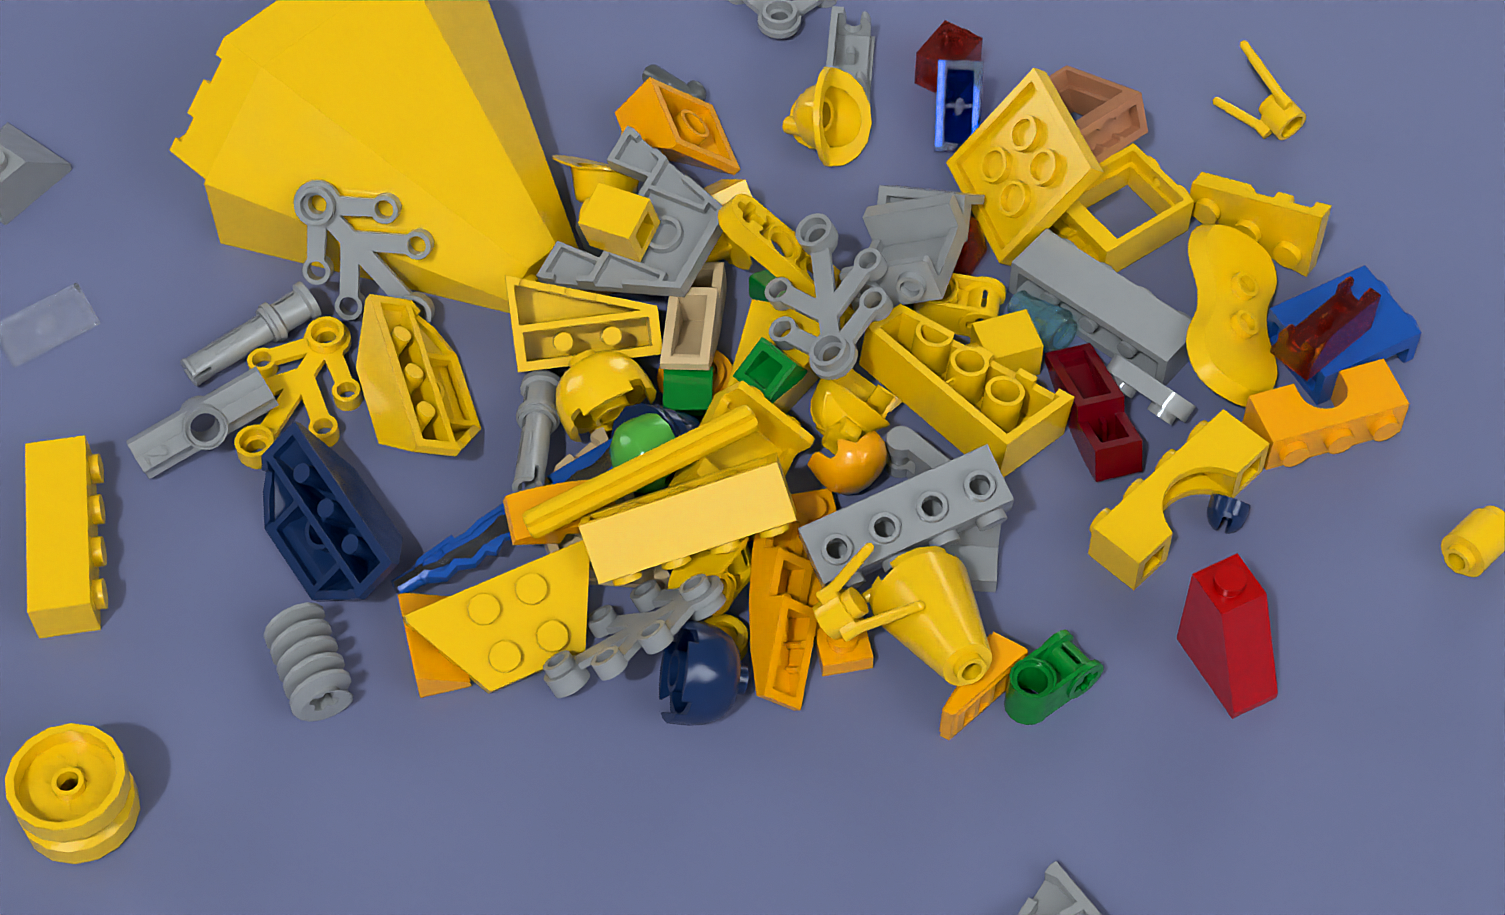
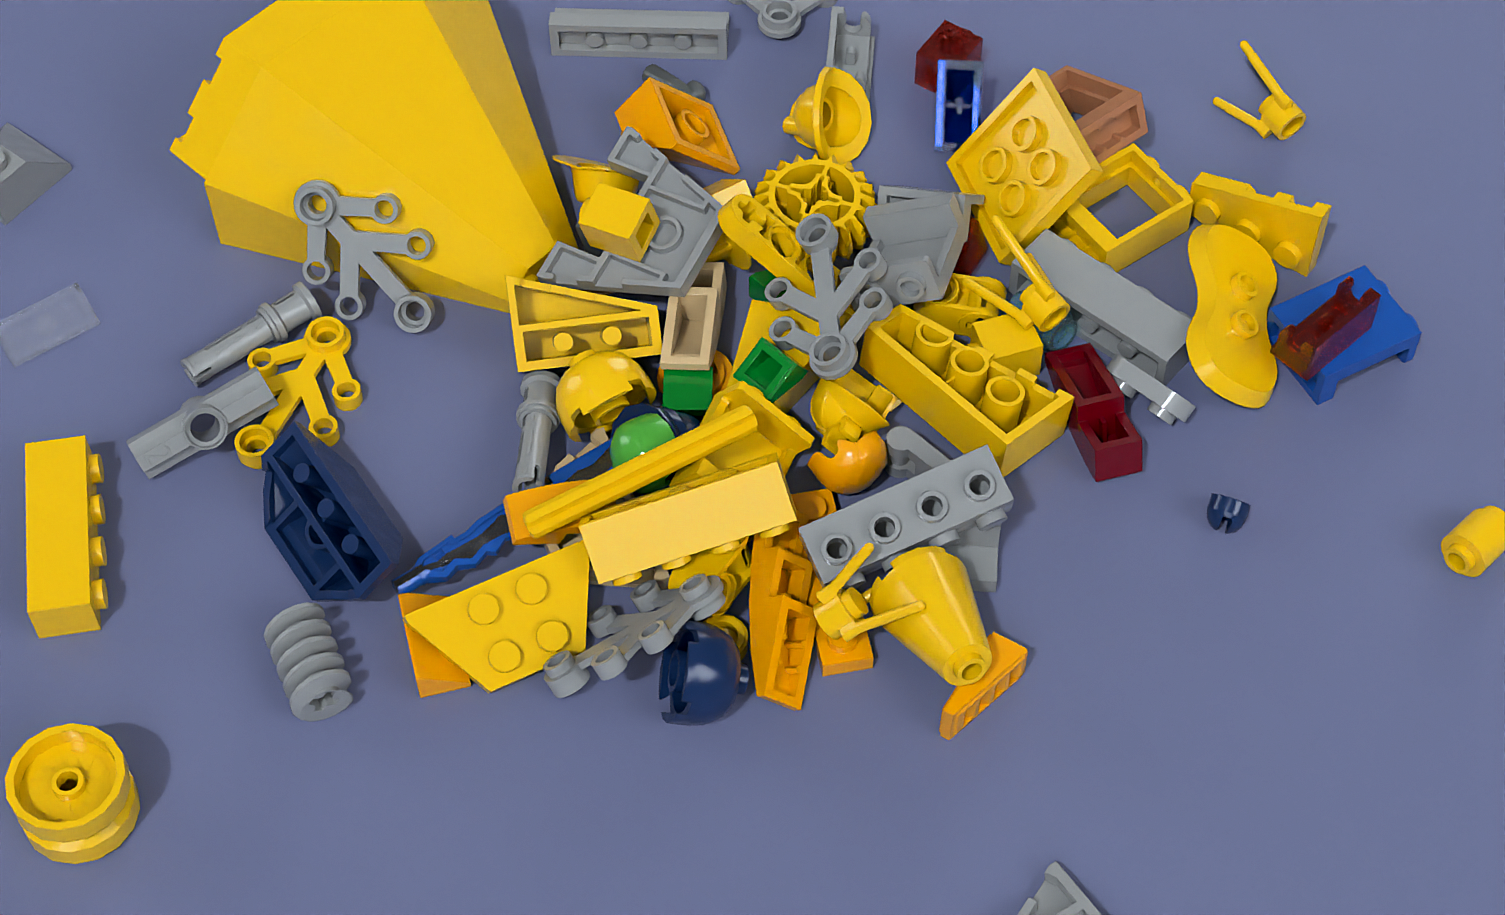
yellow wedge [356,294,481,456] -> none
green piece [1004,629,1104,725] -> none
yellow arch [1088,409,1270,591] -> none
red slope [1176,553,1278,719] -> none
light orange arch [1242,358,1409,470] -> none
none -> light grey fence [549,8,729,60]
none -> yellow gear [754,152,877,263]
none -> yellow plant [962,215,1070,332]

